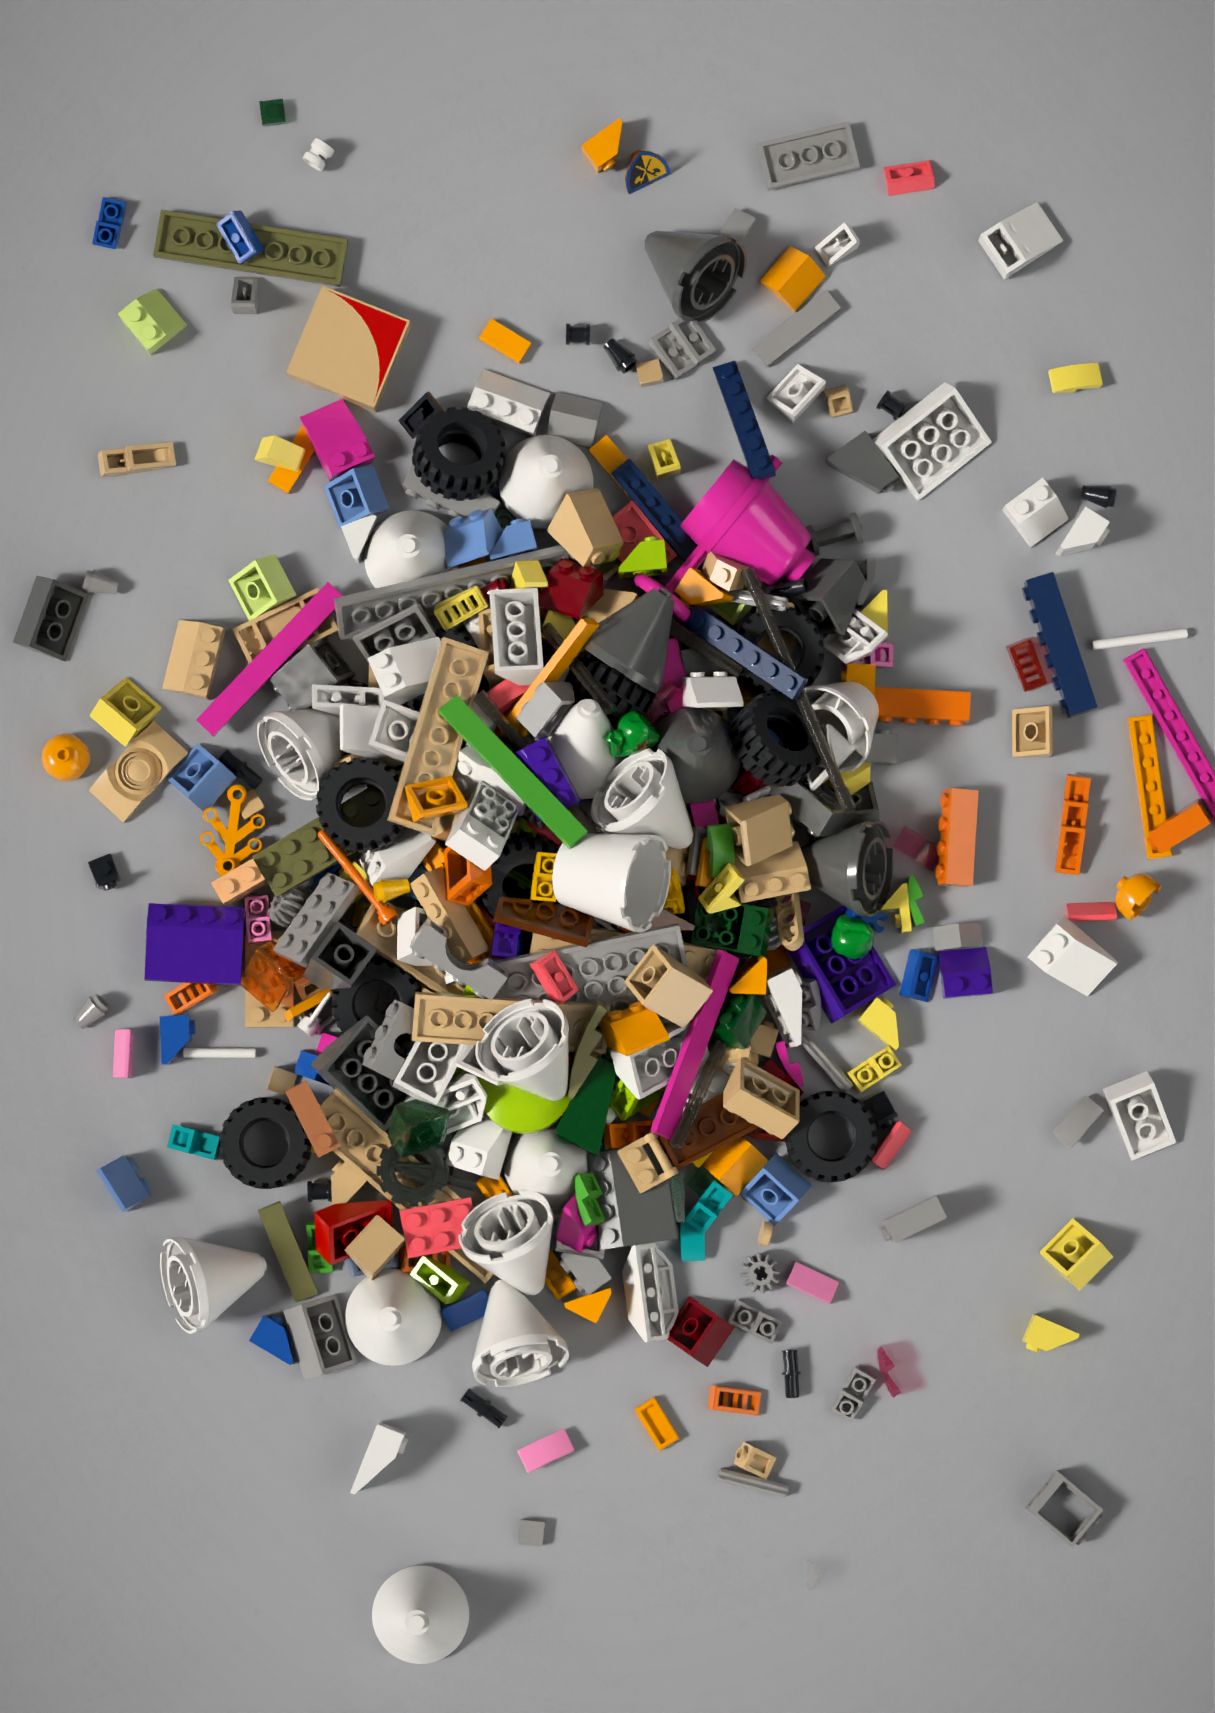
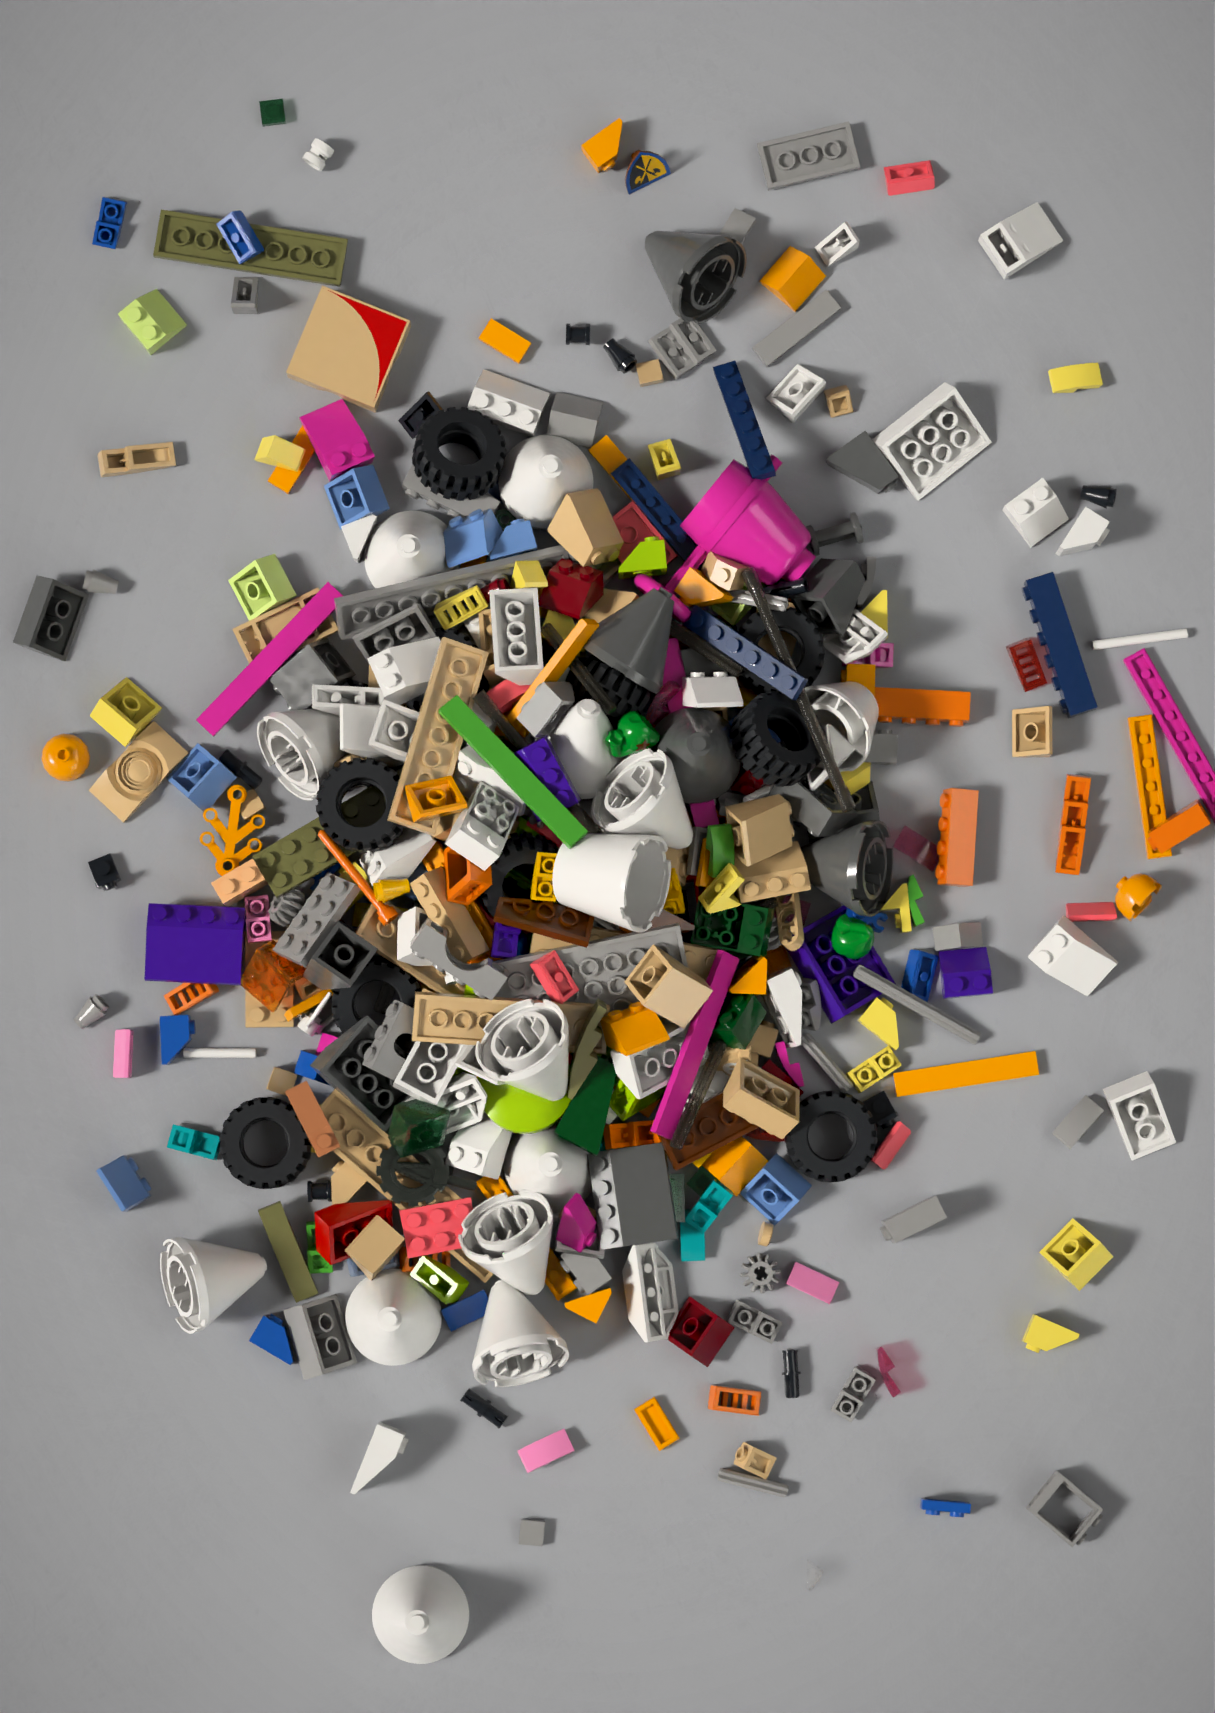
tan slope [162,620,226,700] -> none
bright green slope [575,1173,606,1226] -> none
tan plate [617,1132,679,1194] -> none
black bush [876,390,908,421] -> none
none -> light grey axle [853,965,981,1045]
none -> light orange tile [893,1051,1039,1097]
none -> blue plate [920,1498,971,1517]

